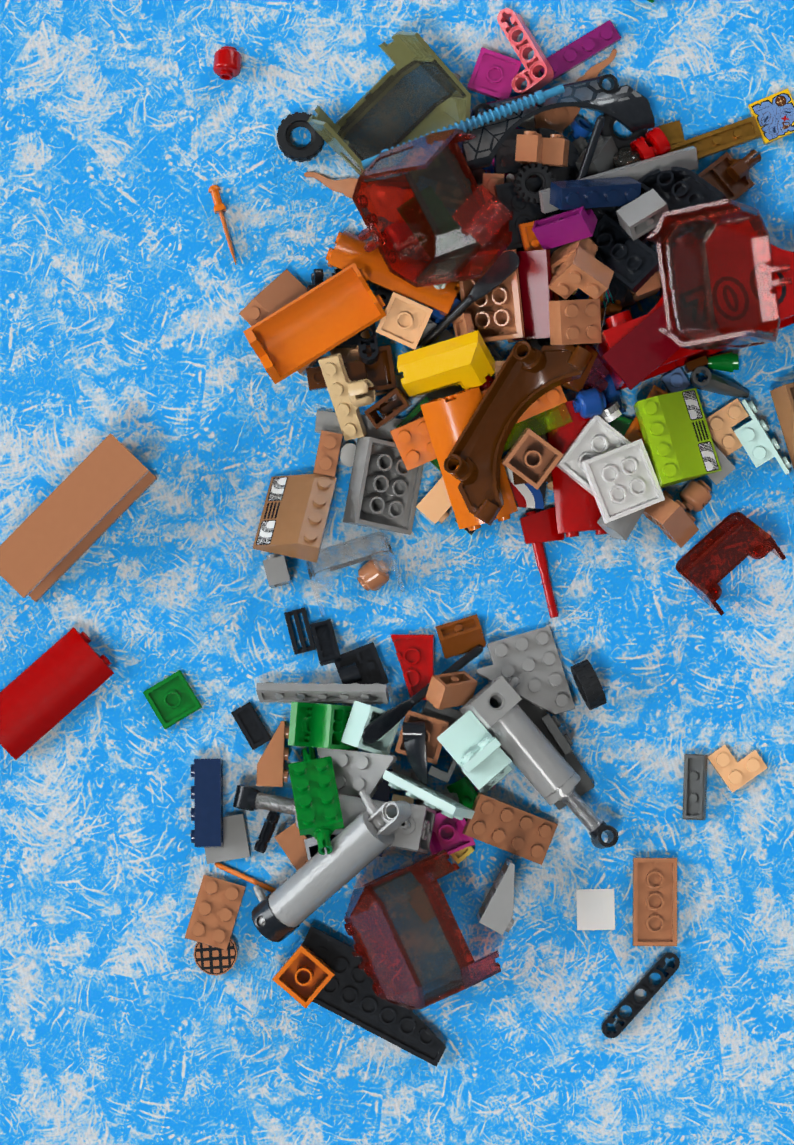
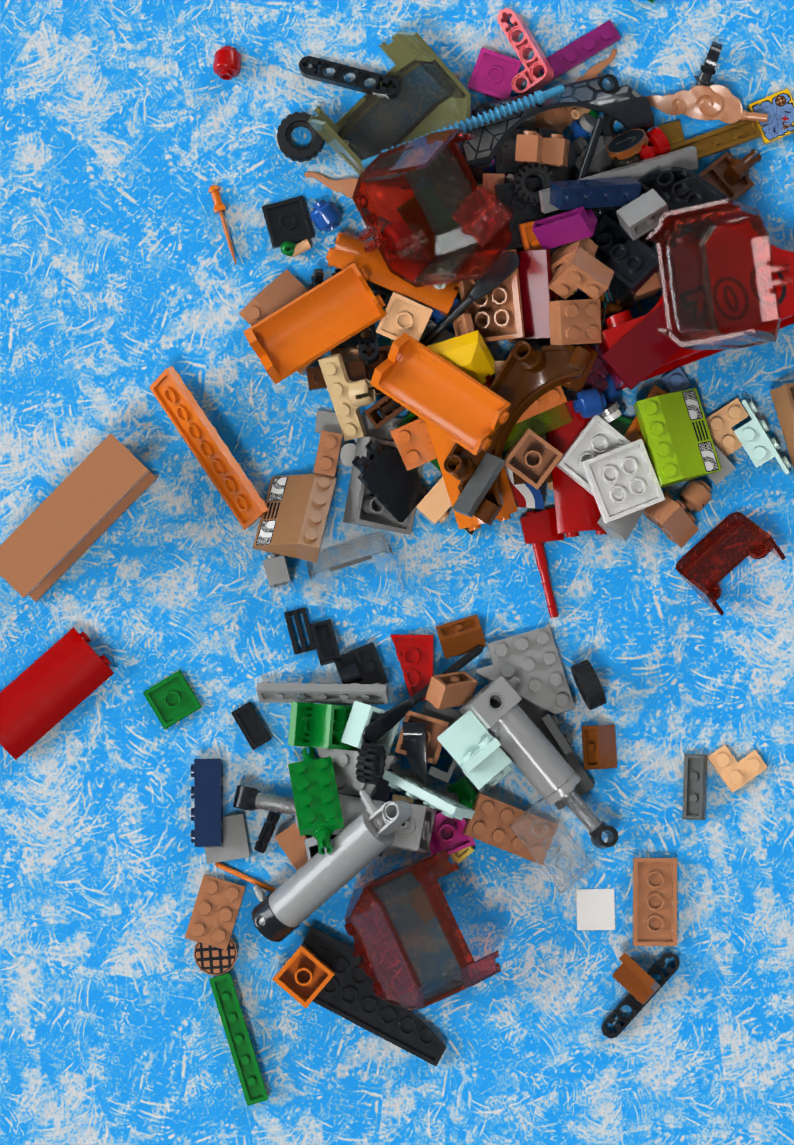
nougat slope [256,721,289,787] -> none
nougat head [357,559,390,591] -> none
light grey slope [476,858,515,935] -> none
reddish brown tile [683,355,708,373] -> none
dark grey piece [690,366,750,398] -> none
green cone [708,351,739,372] -> none
none -> orange plate [149,366,269,530]
none -> green plate [209,972,269,1106]
none -> black tile [262,196,314,249]
none -> arm [280,239,311,257]
none -> black beam [299,56,400,99]
none -> blue head [310,199,342,233]
none -> black tile [352,440,429,522]
none -> black tyre [356,743,386,785]
none -> orange cylinder [370,332,511,456]
none -> dark grey tile [452,453,506,518]
none -> clear tile [509,798,595,893]
none -> light nougat arm [571,107,598,120]
none -> light grey tile [579,113,596,134]
none -> dark orange panel [581,724,617,770]
none -> tile [606,129,649,160]
none -> dark orange panel [612,953,661,1005]
none -> nougat piece [645,84,768,124]
none -> black pin [694,41,723,86]

